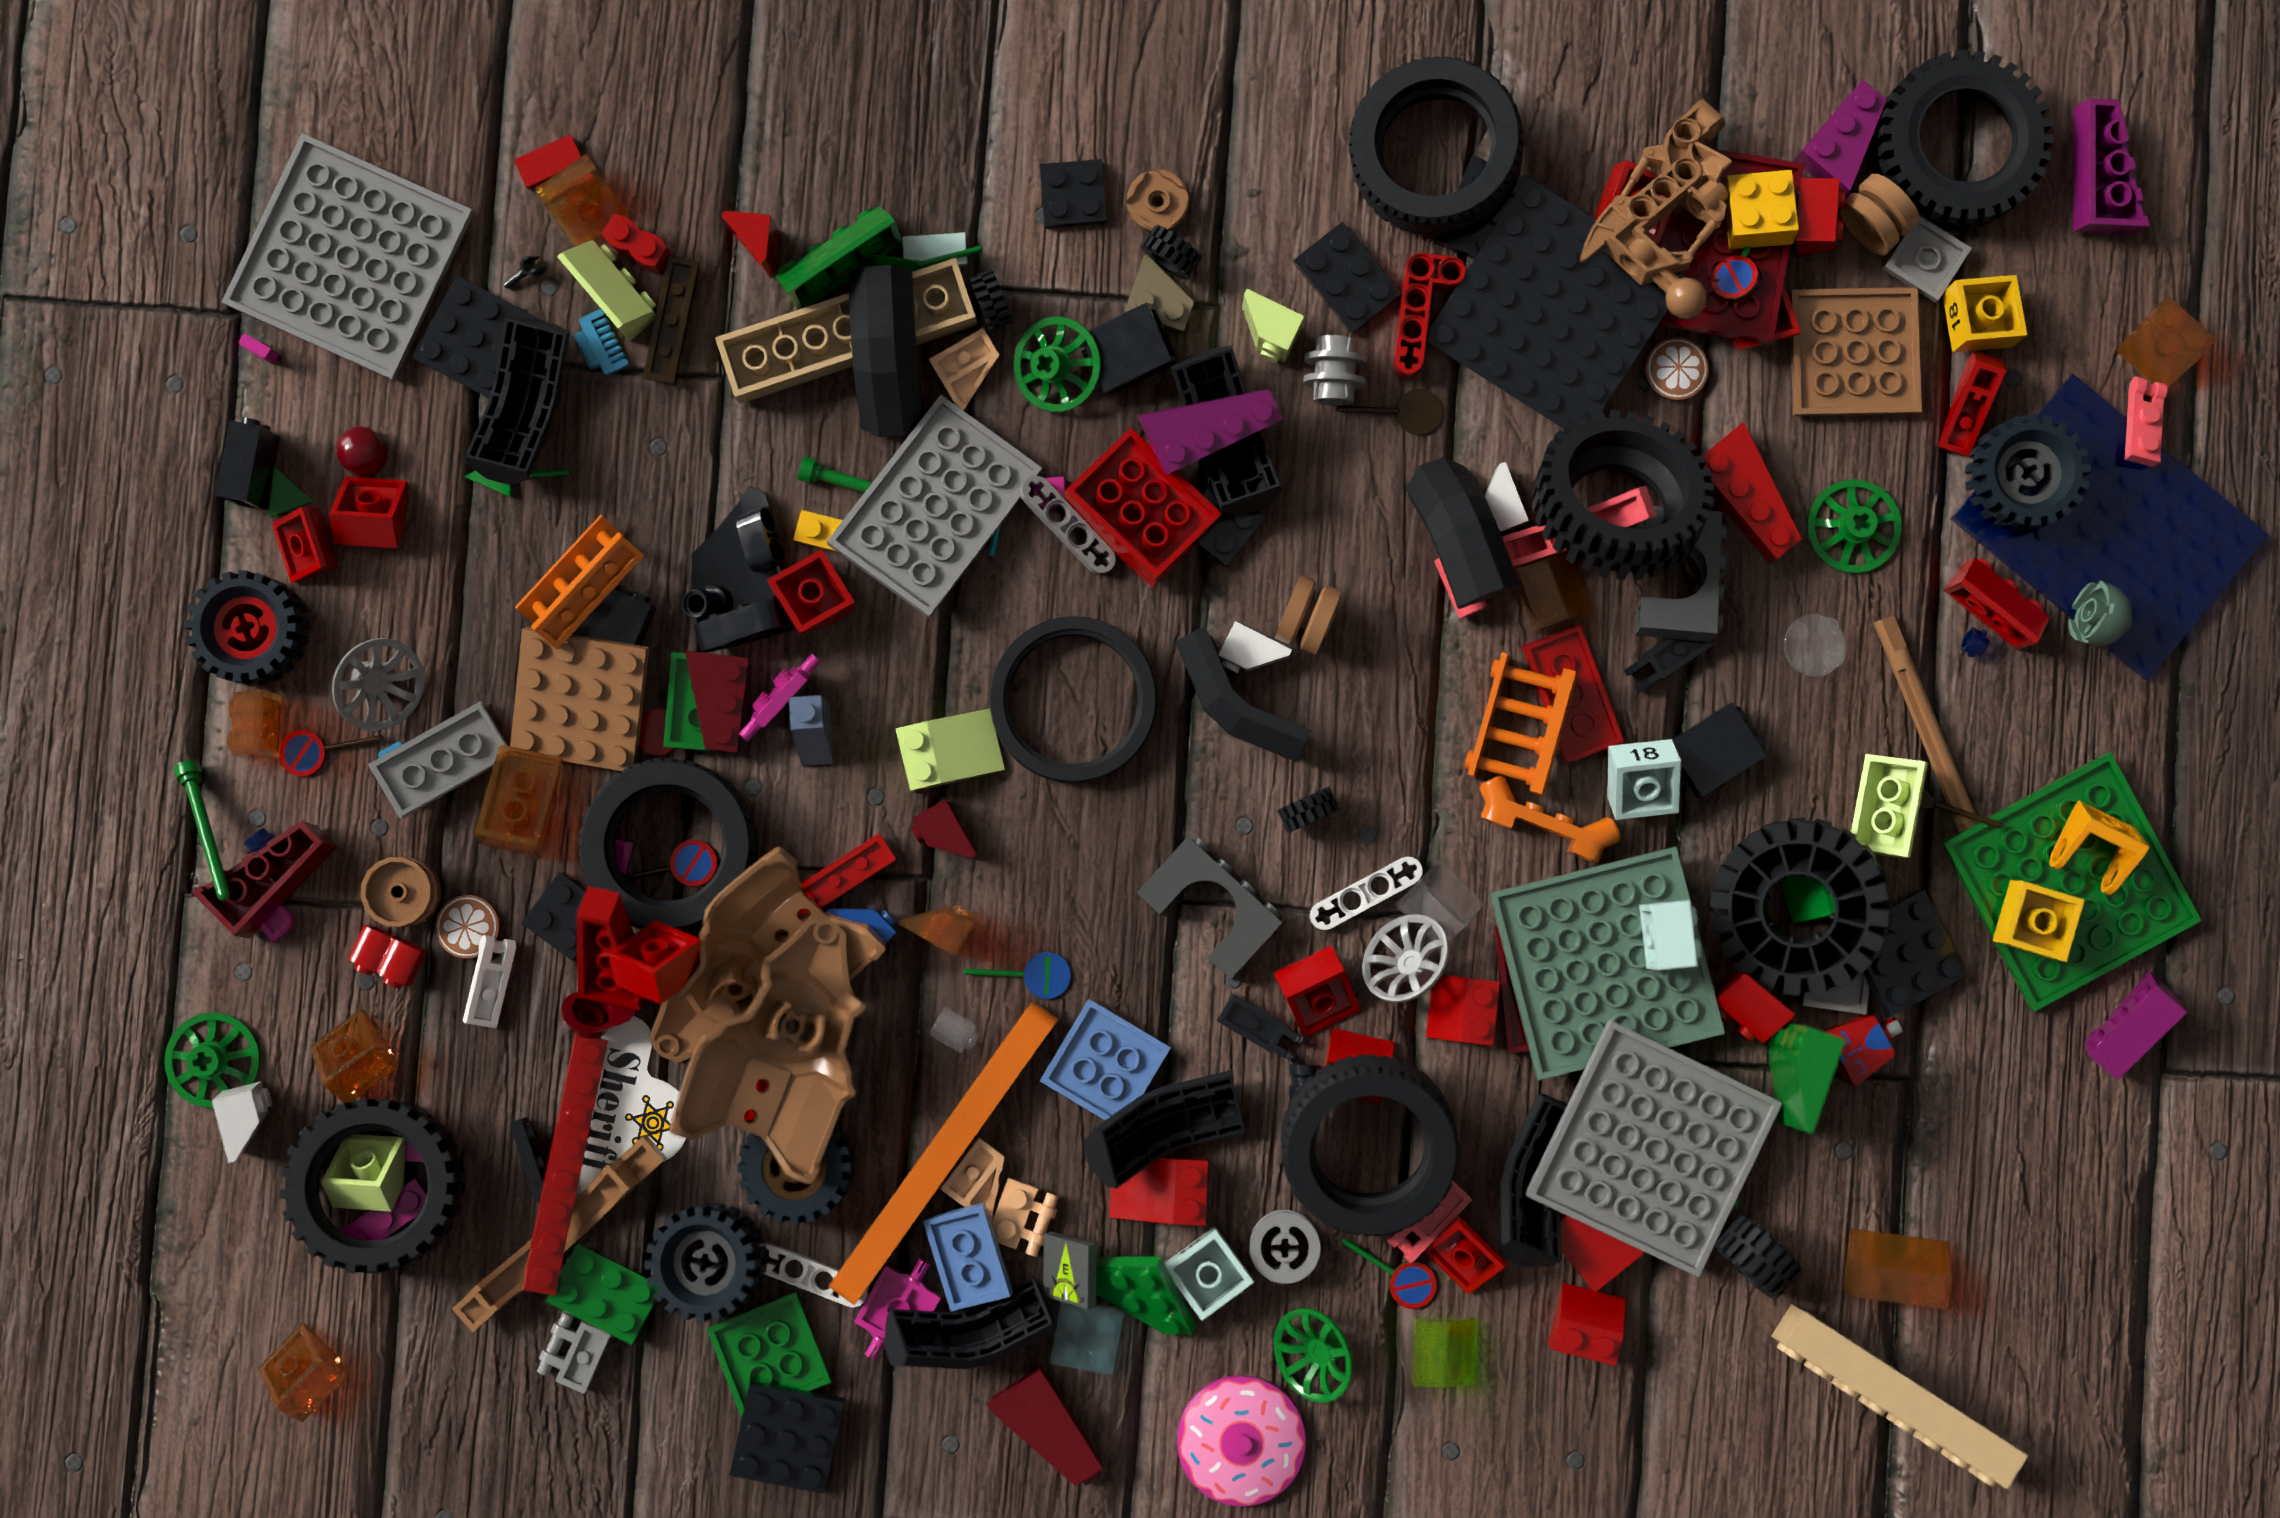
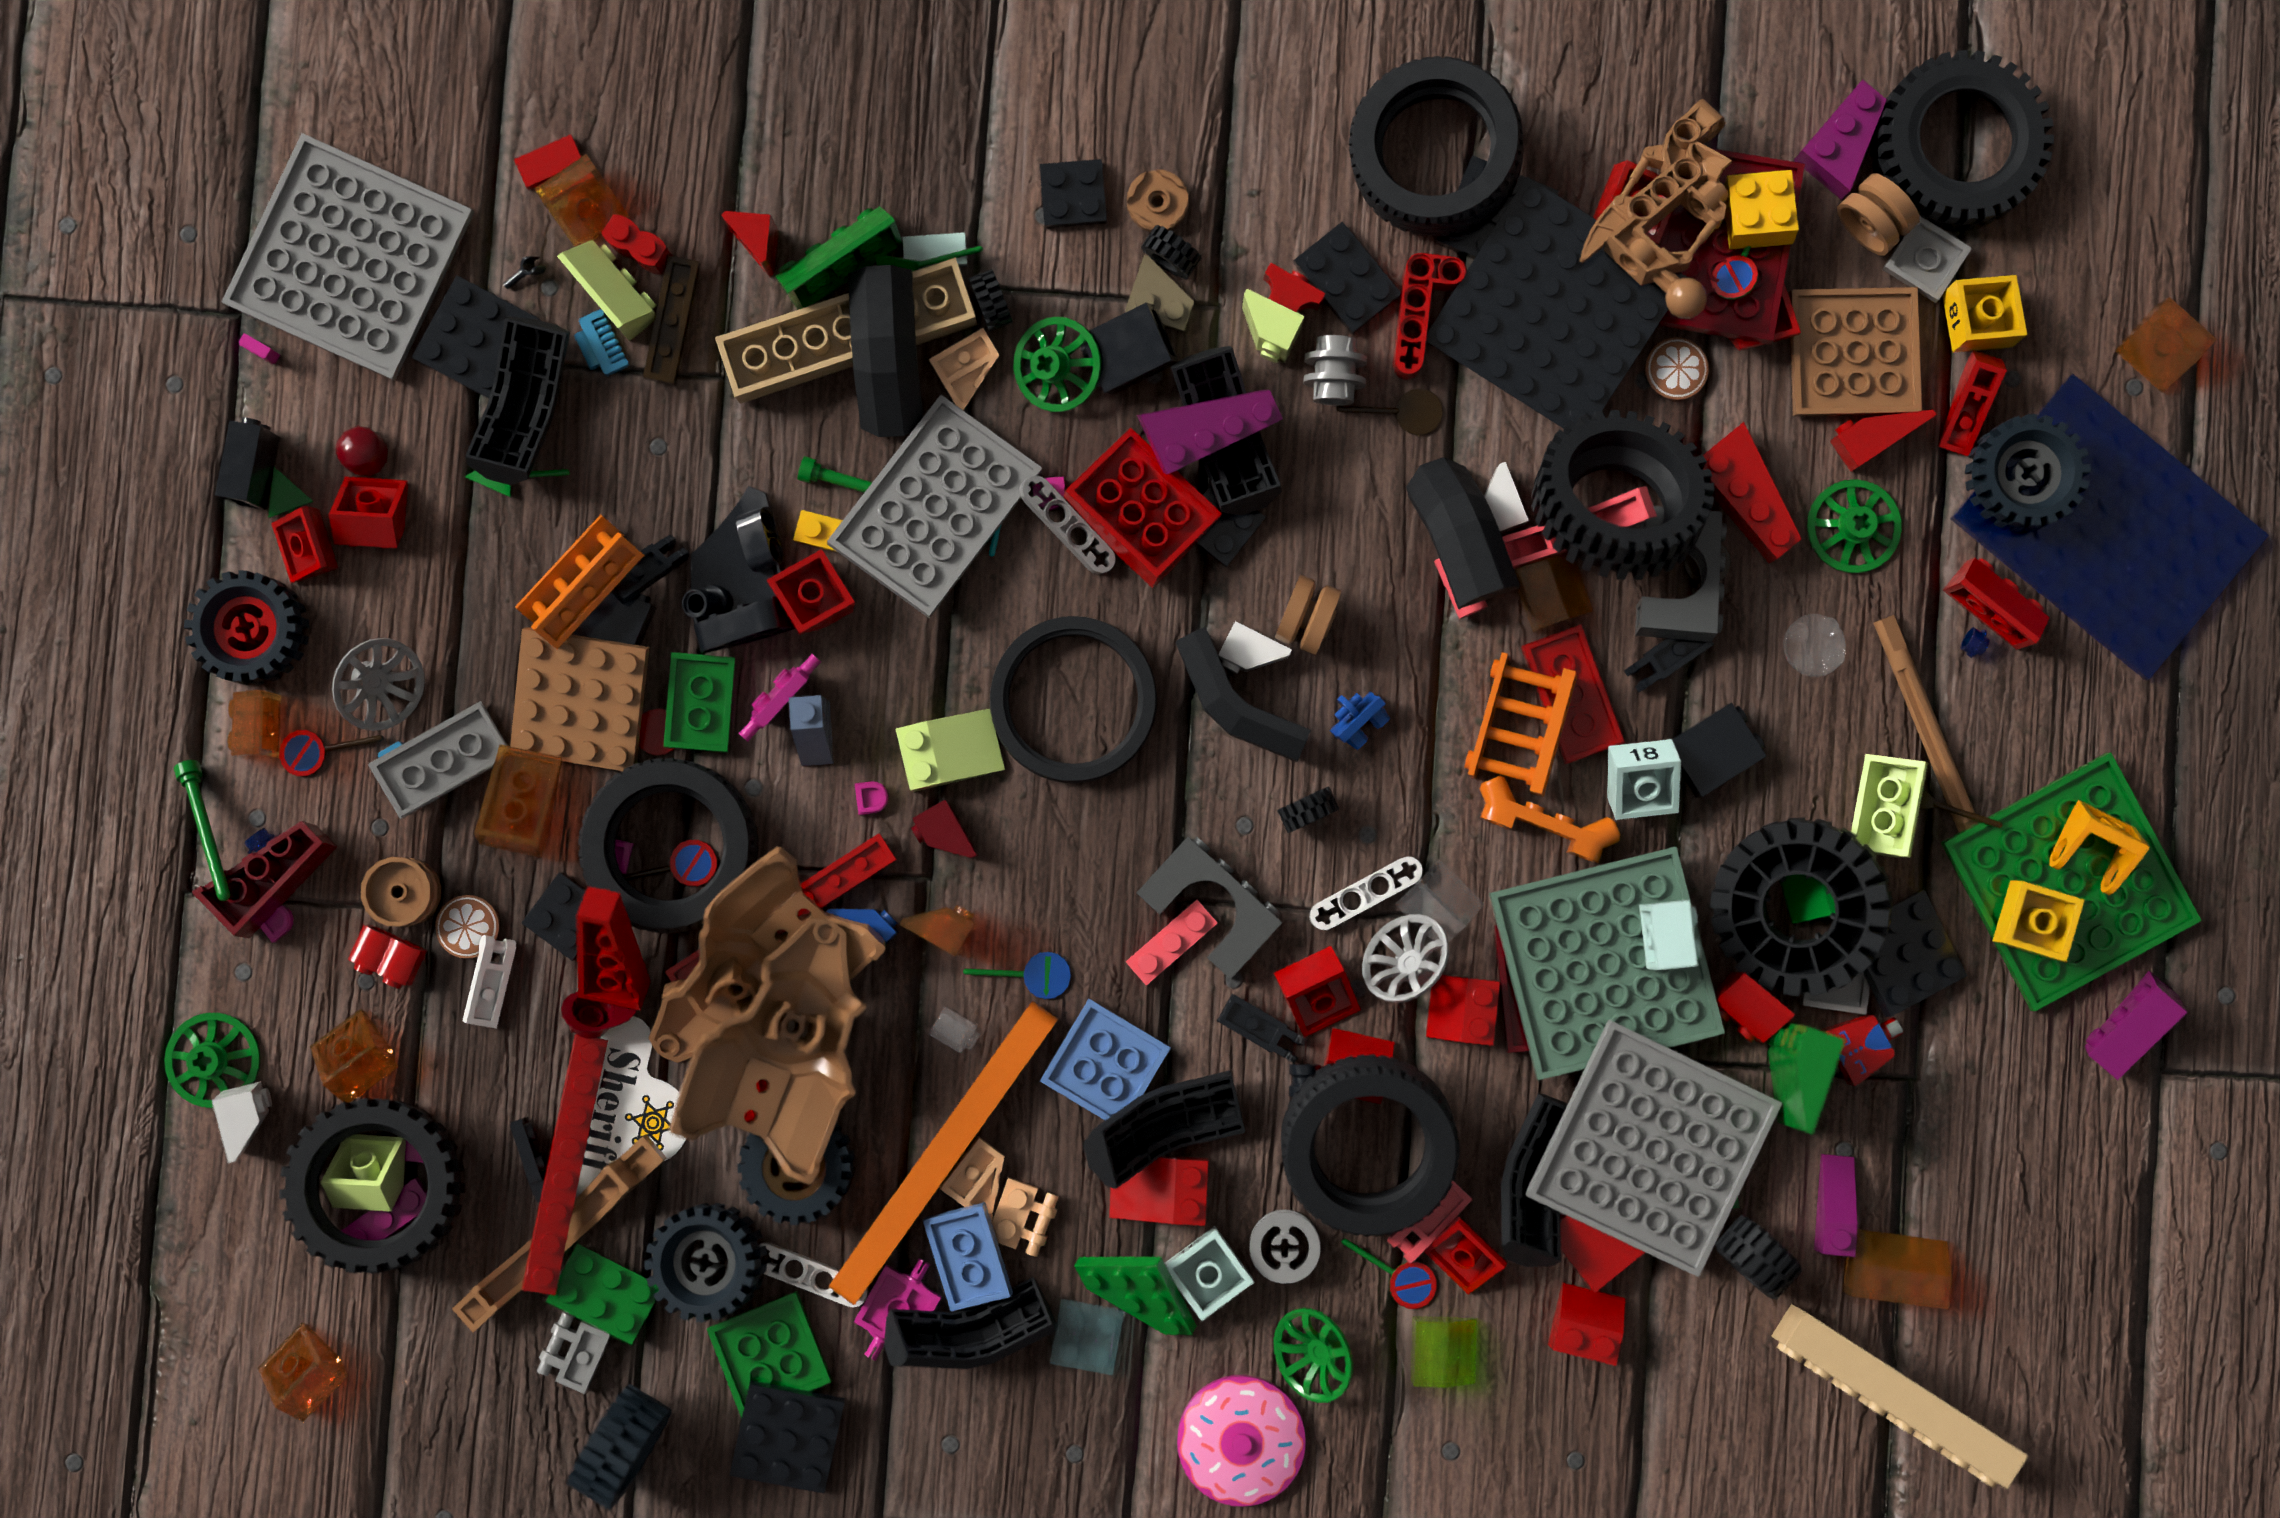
red slope [608,920,702,1004] -> none
dark red wing [685,650,749,753] -> none
dark red slope [986,1365,1103,1486] -> none
dark grey tile [1043,1232,1097,1309] -> none
red slope [1796,178,1846,256] -> none
sand green cylinder [2068,581,2132,646] -> none
magenta wedge [2072,98,2150,235] -> none
coral plate [2125,377,2168,467] -> none
none -> black wheel [567,1384,672,1510]
none -> black hinge [611,534,690,605]
none -> dark pink tile [855,781,889,815]
none -> coral plate [1126,899,1218,986]
none -> red brick [1263,263,1326,313]
none -> blue hips [1329,692,1390,750]
none -> magenta slope [1814,1154,1858,1257]
none -> red slope [1830,409,1937,472]

